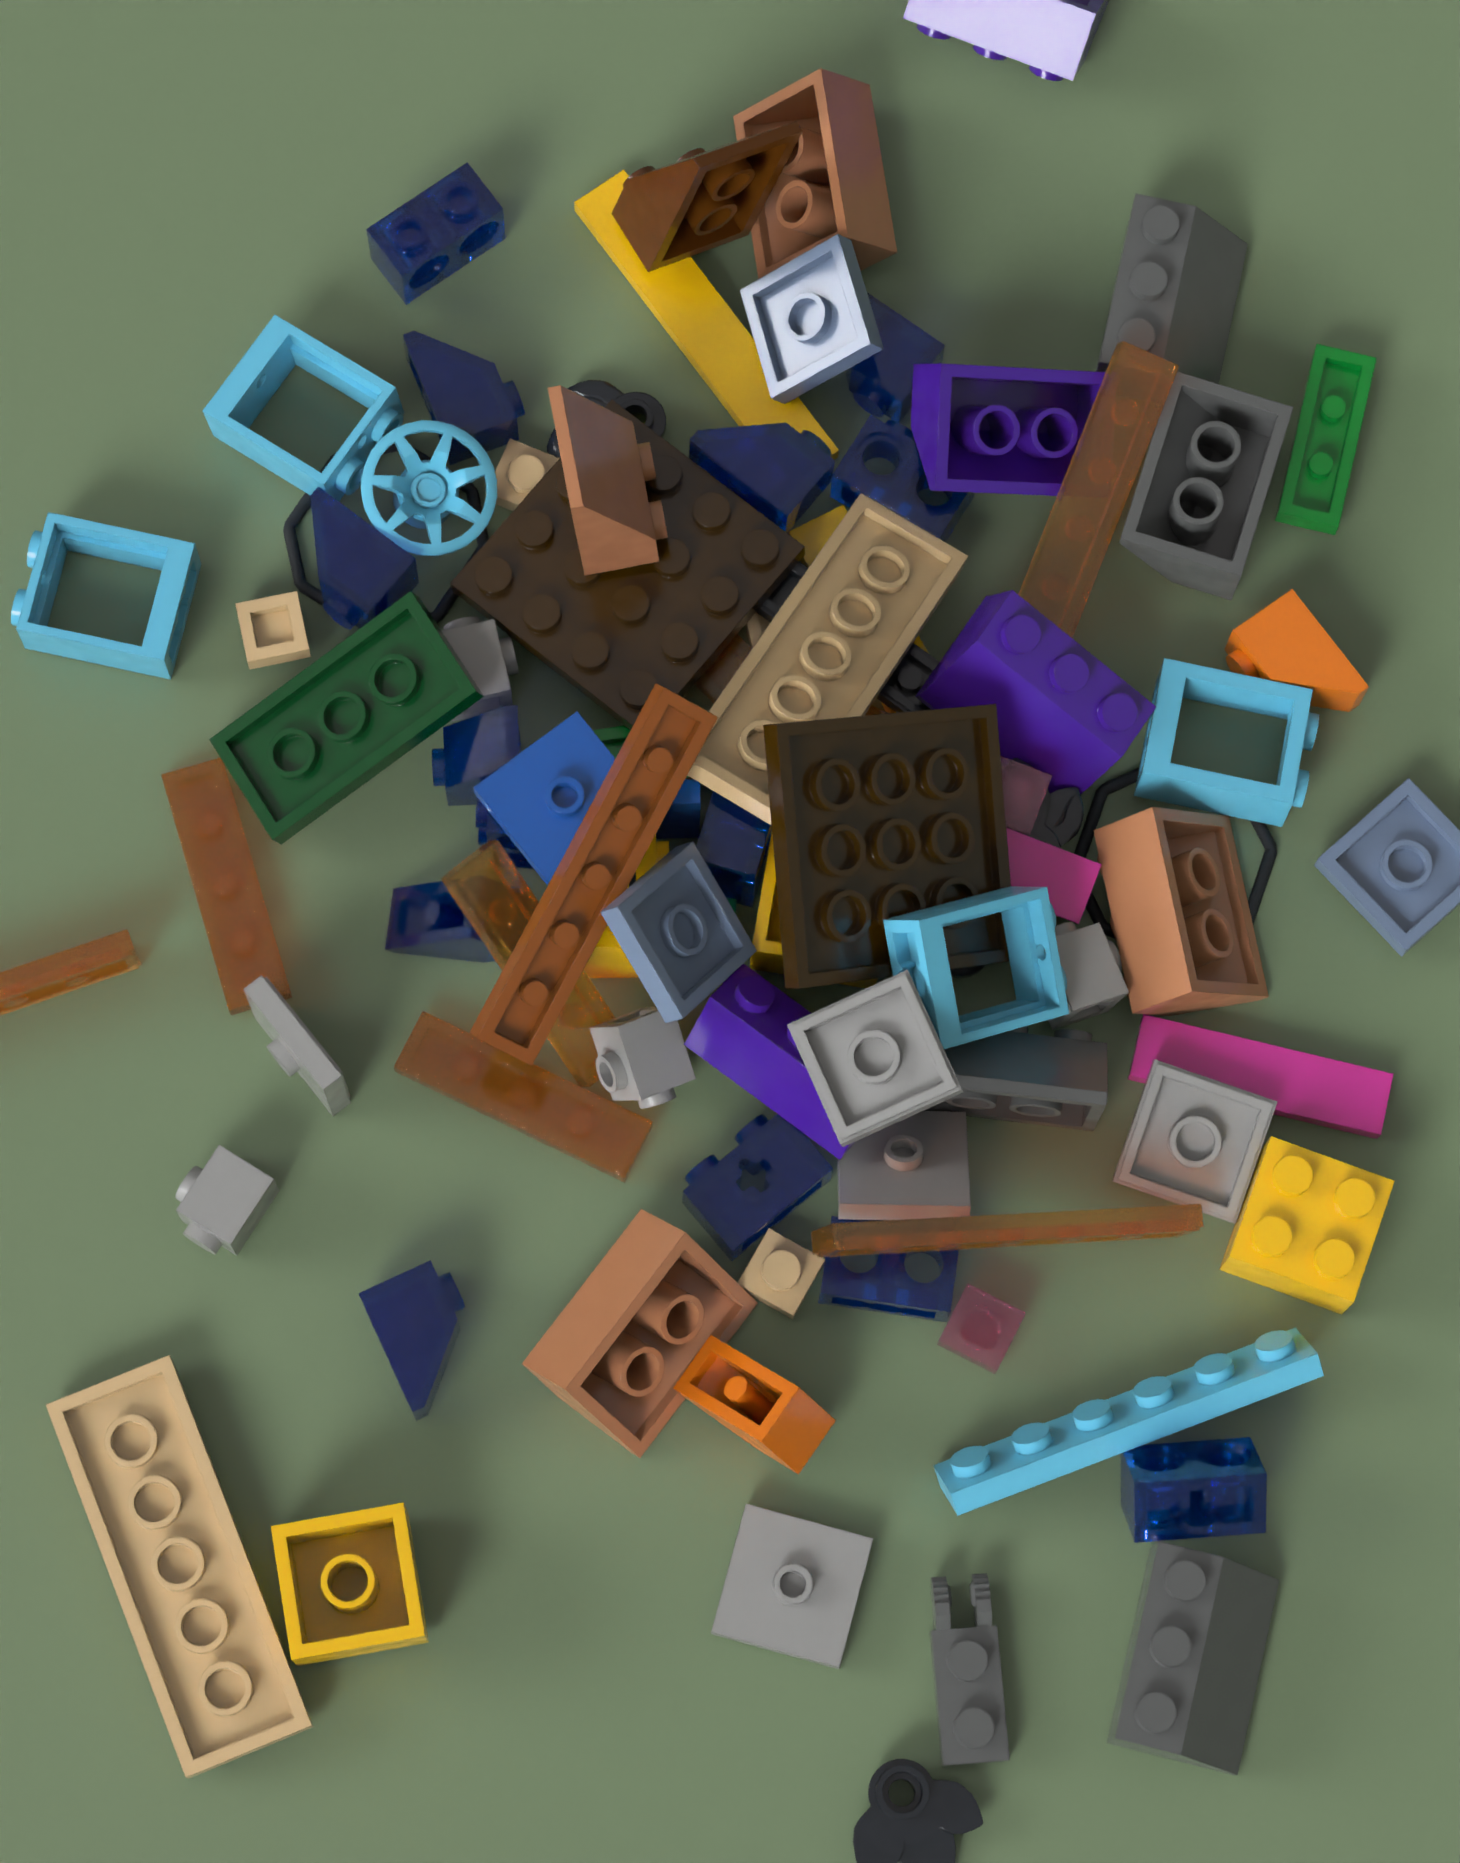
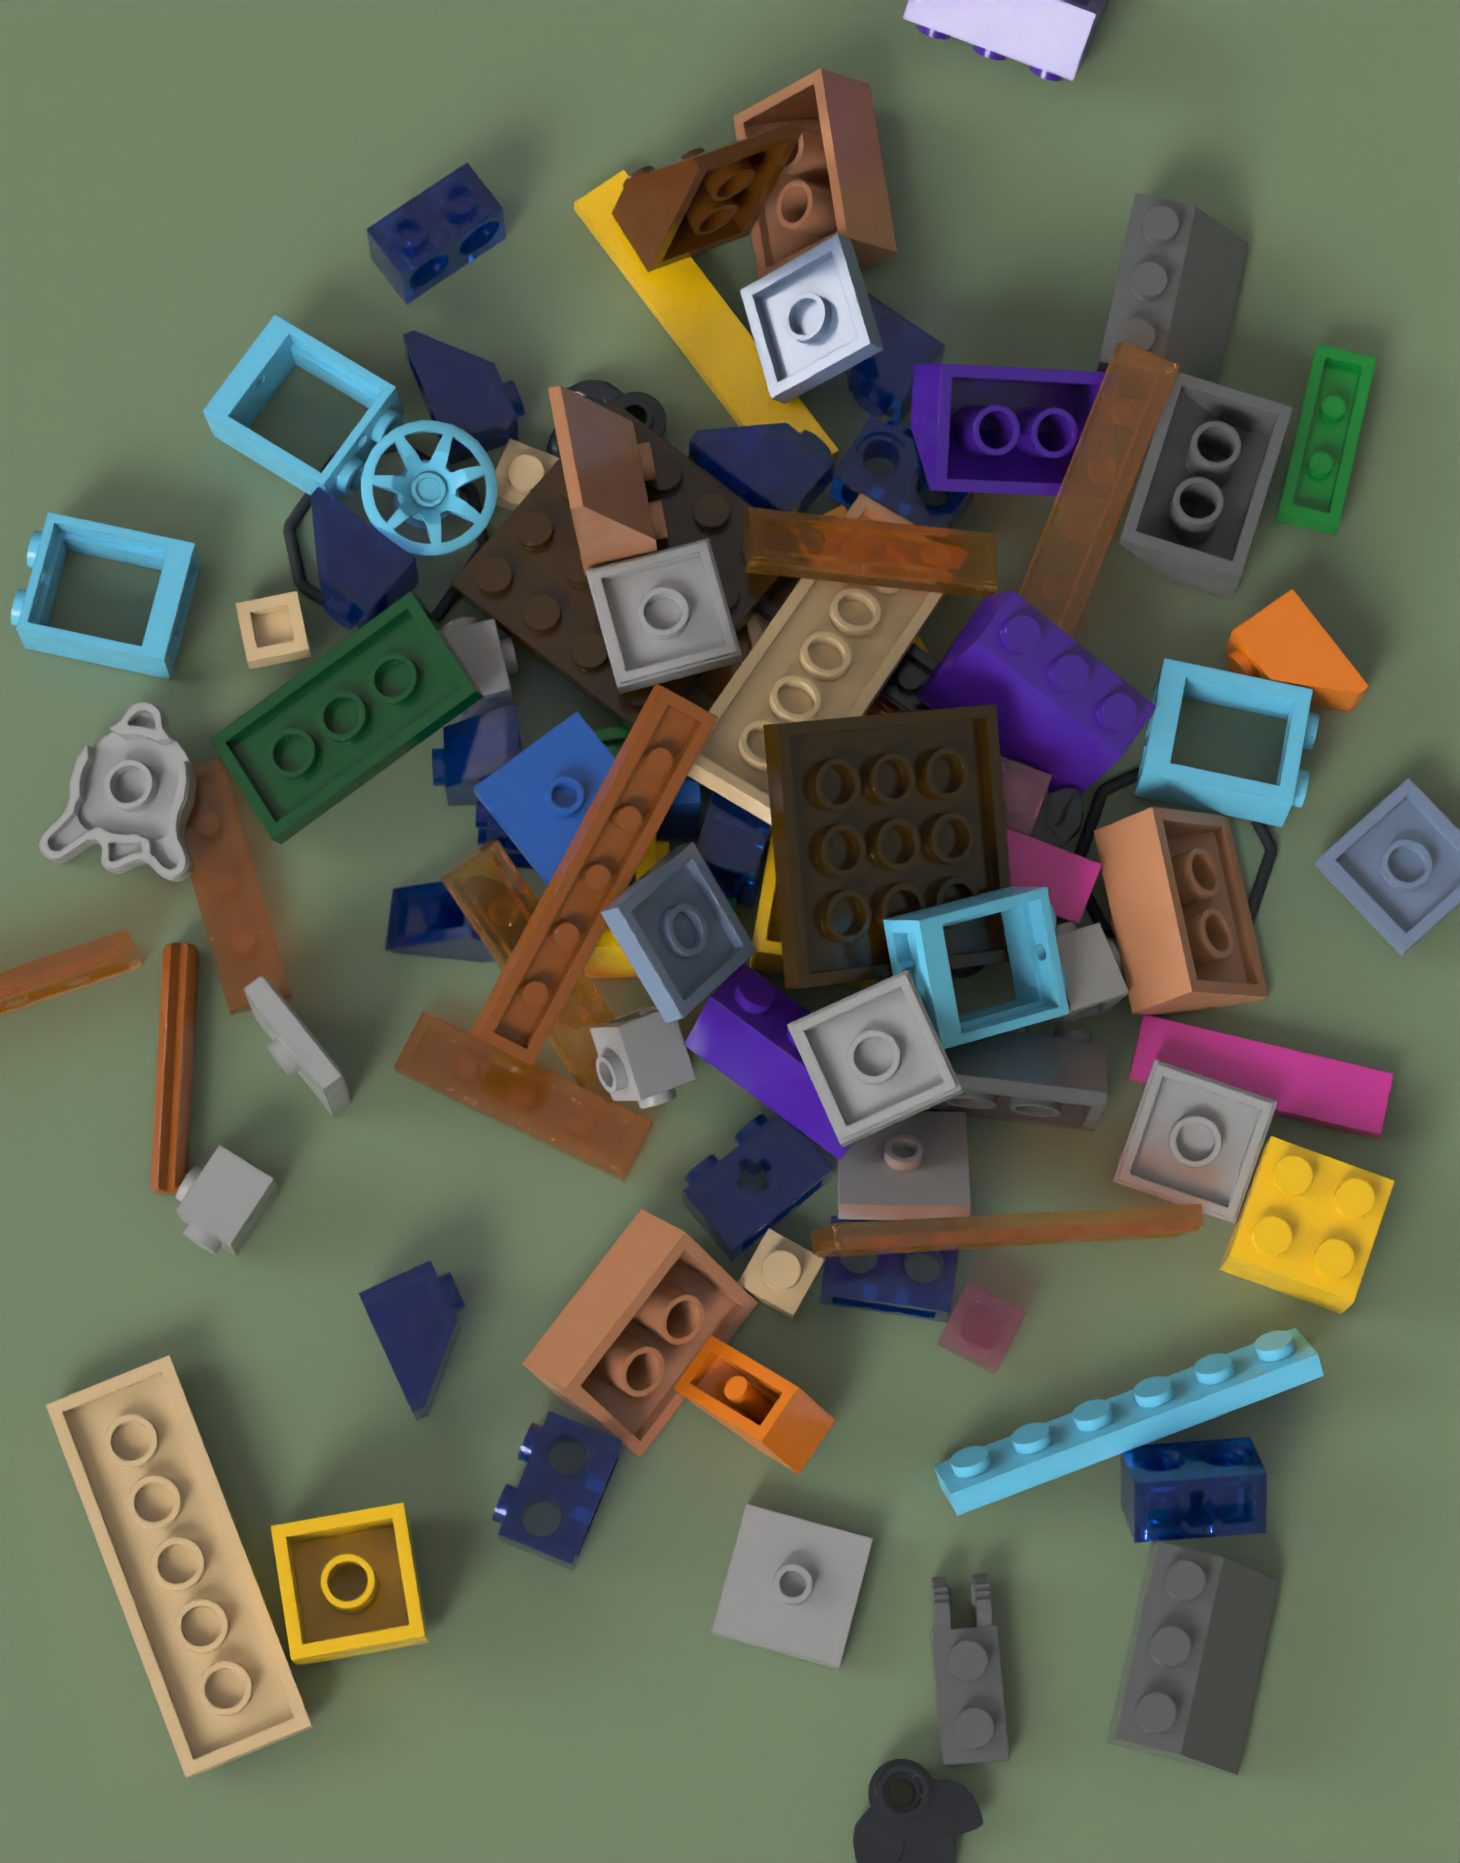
none -> light grey tile [39,701,197,882]
none -> dark orange axle [150,943,199,1195]
none -> clear blue brick [492,1411,623,1571]
none -> light grey plate [586,538,742,694]
none -> clear orange tile [745,507,998,598]

